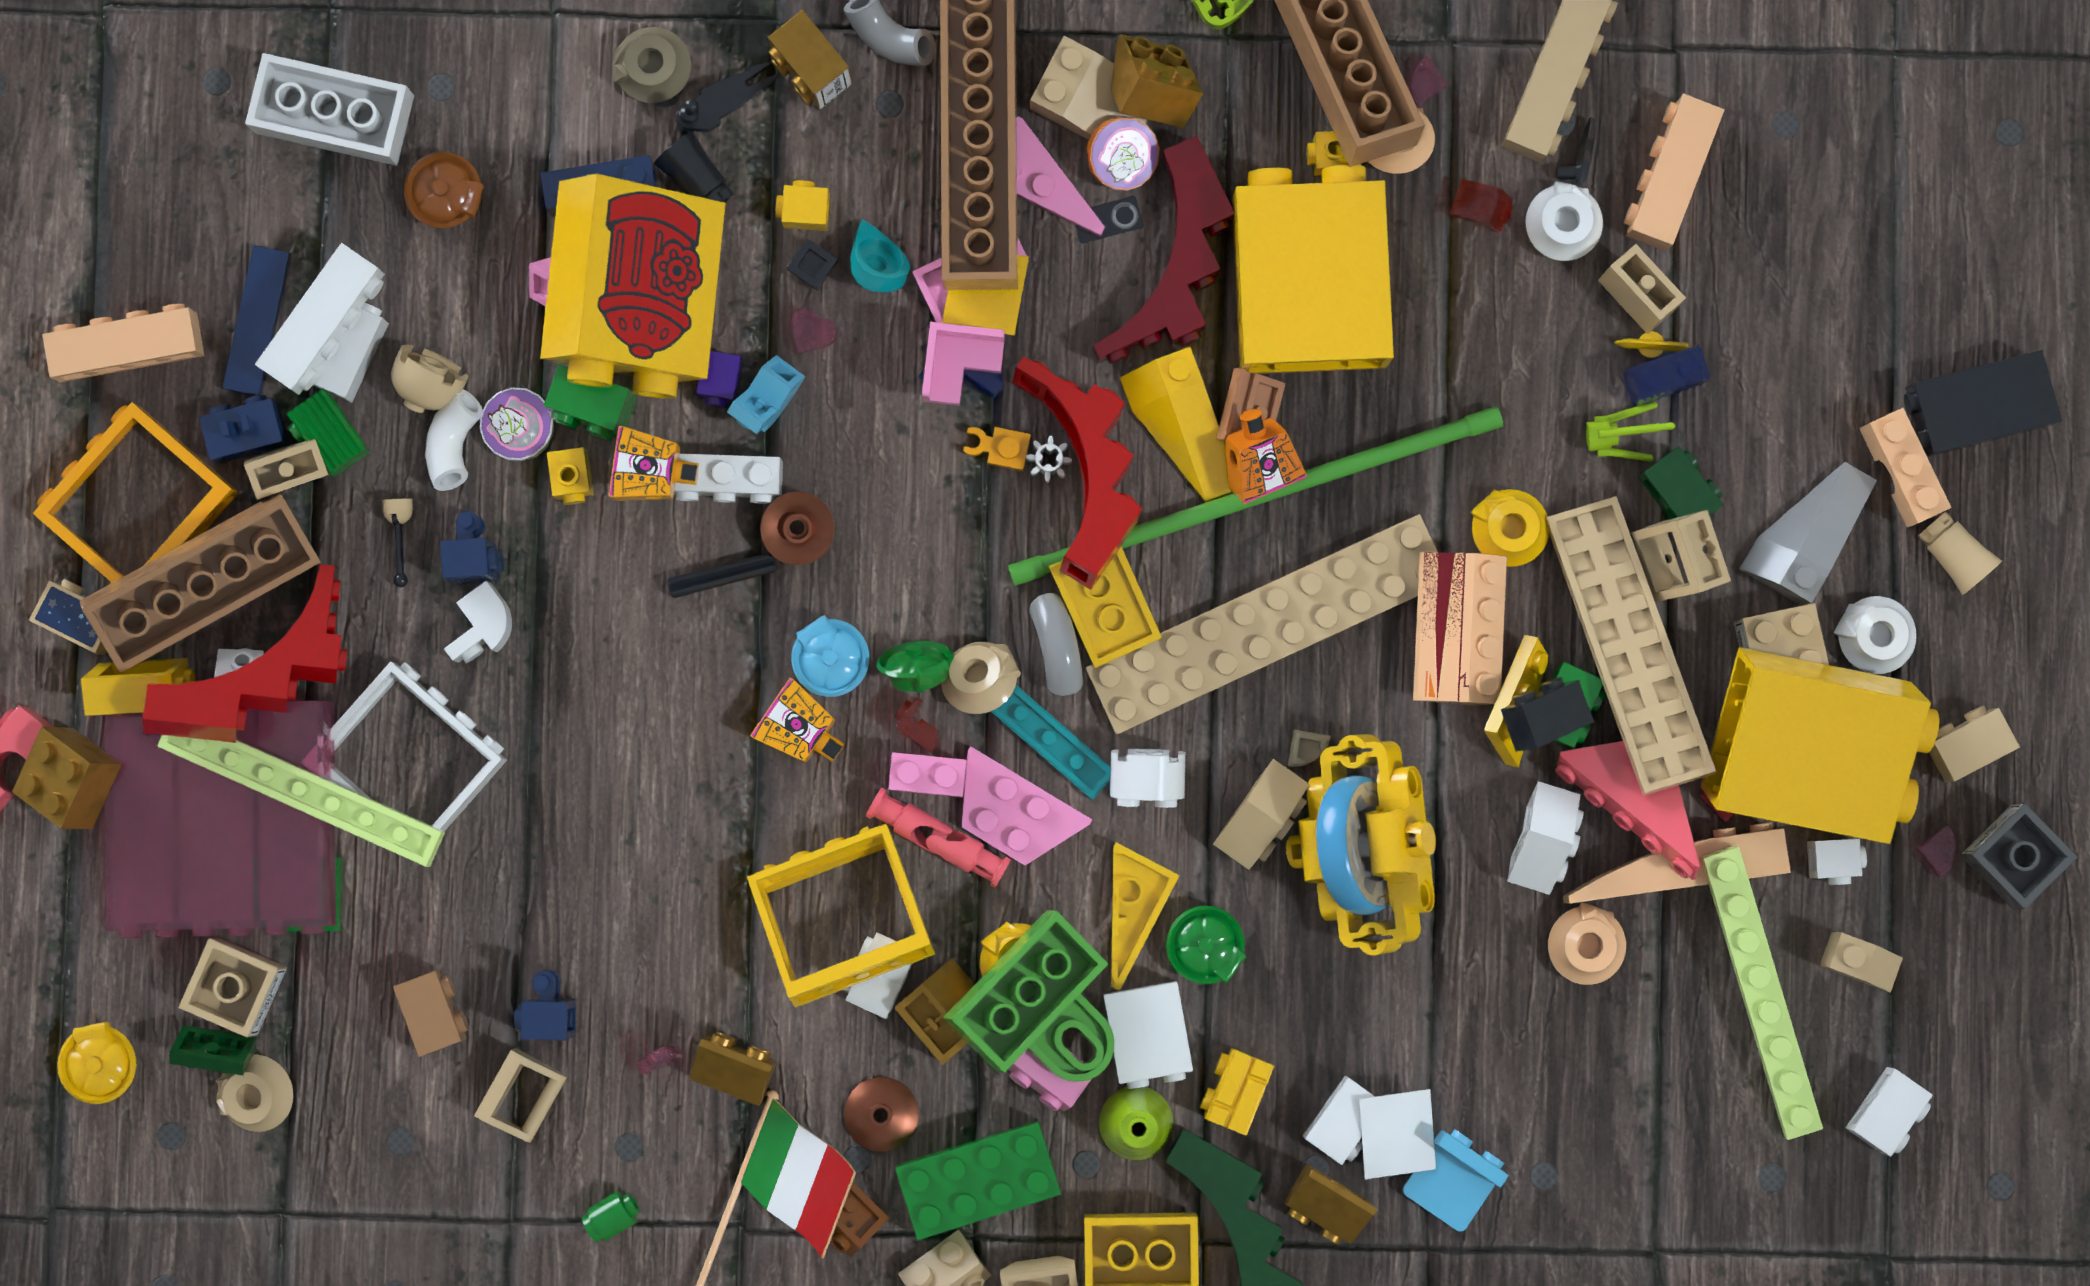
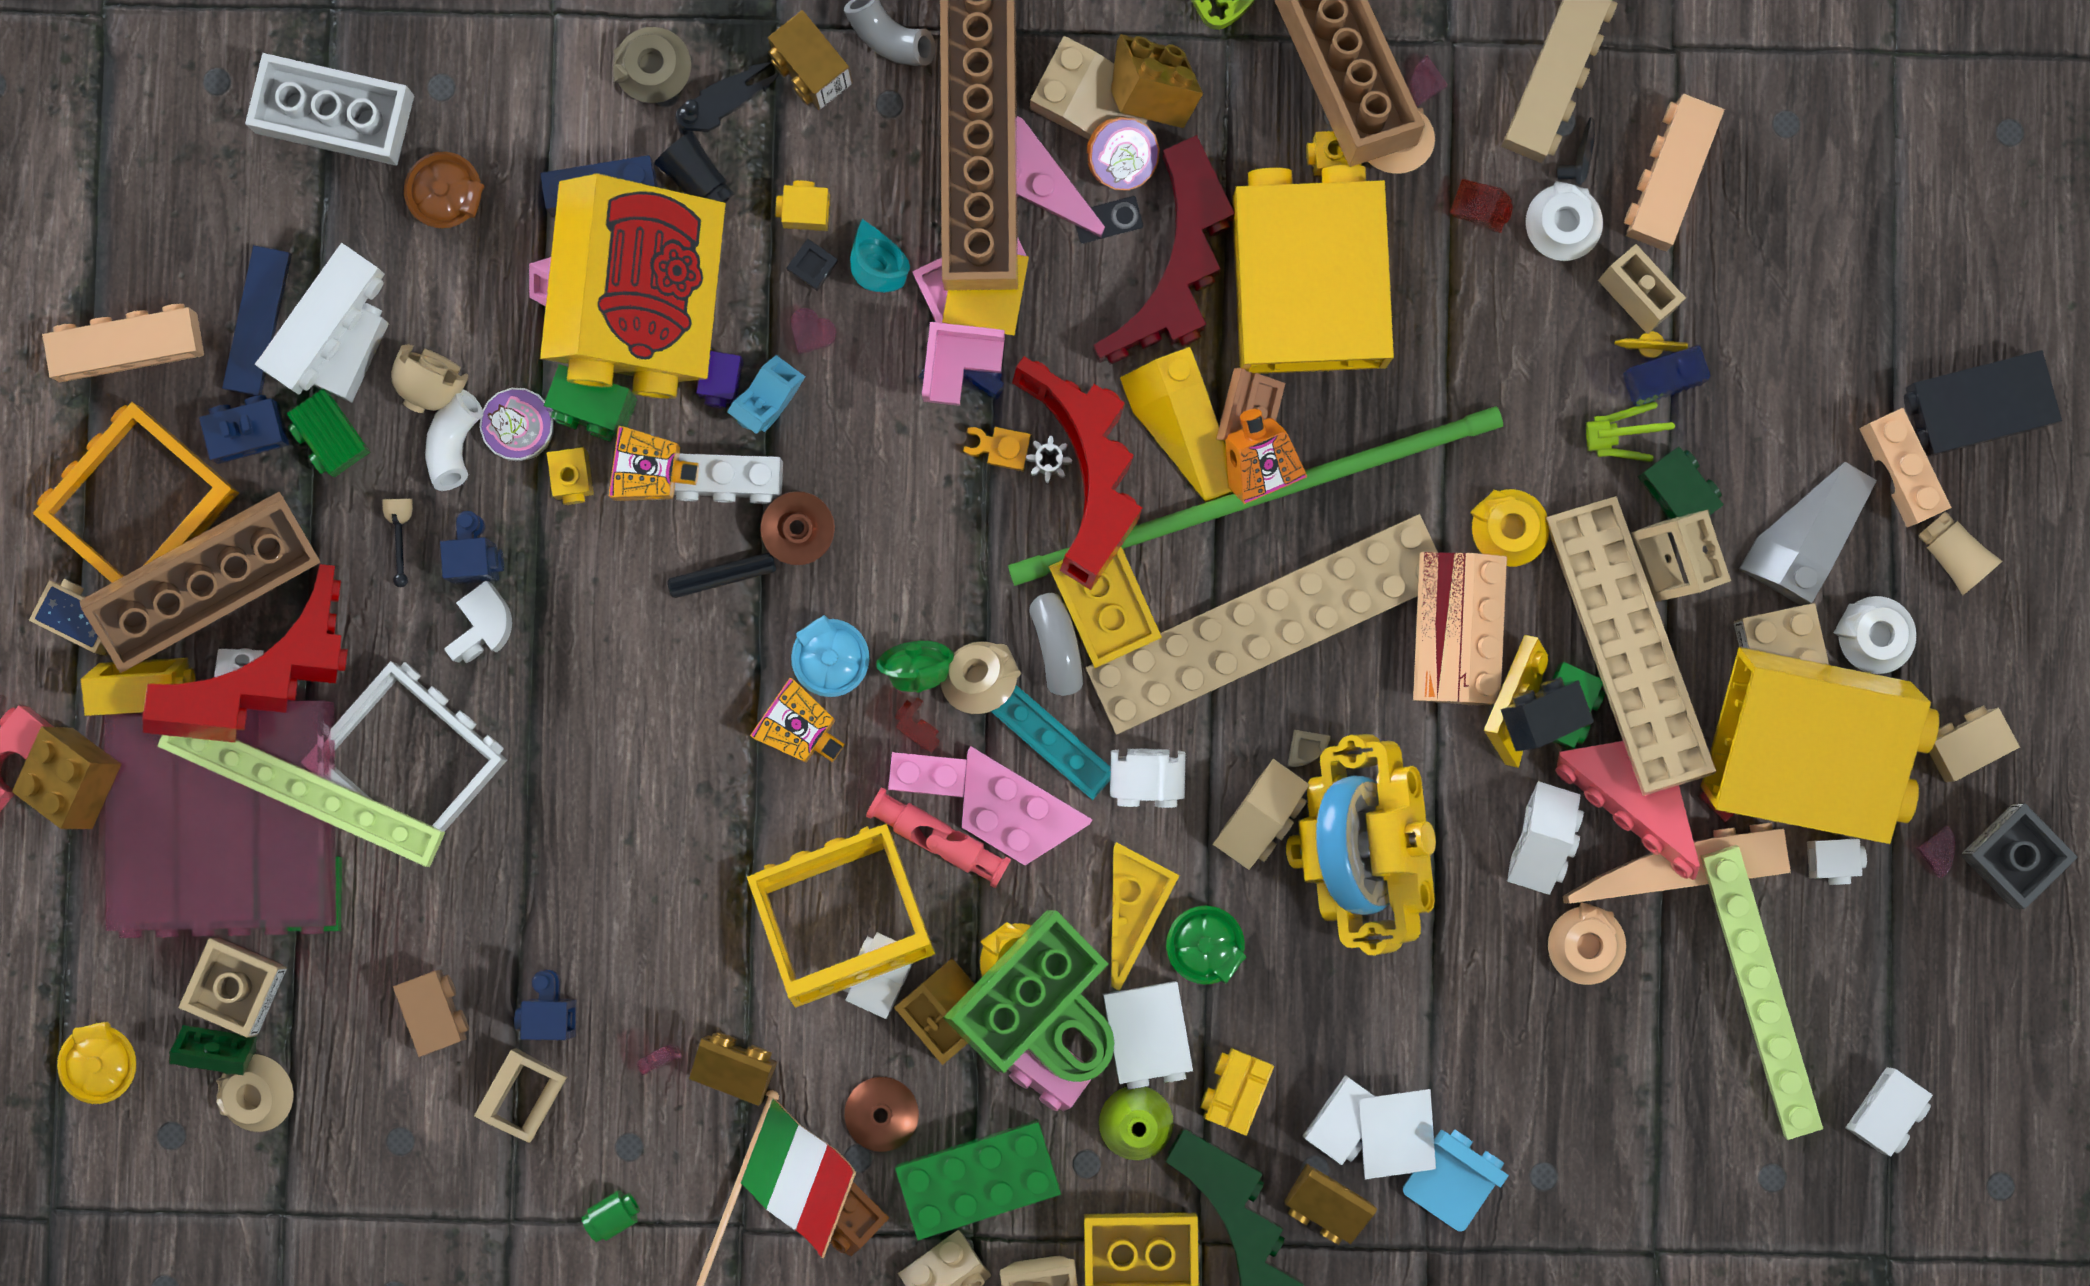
tan slope [244,439,328,499] -> none
tan slope [1819,932,1903,993] -> none

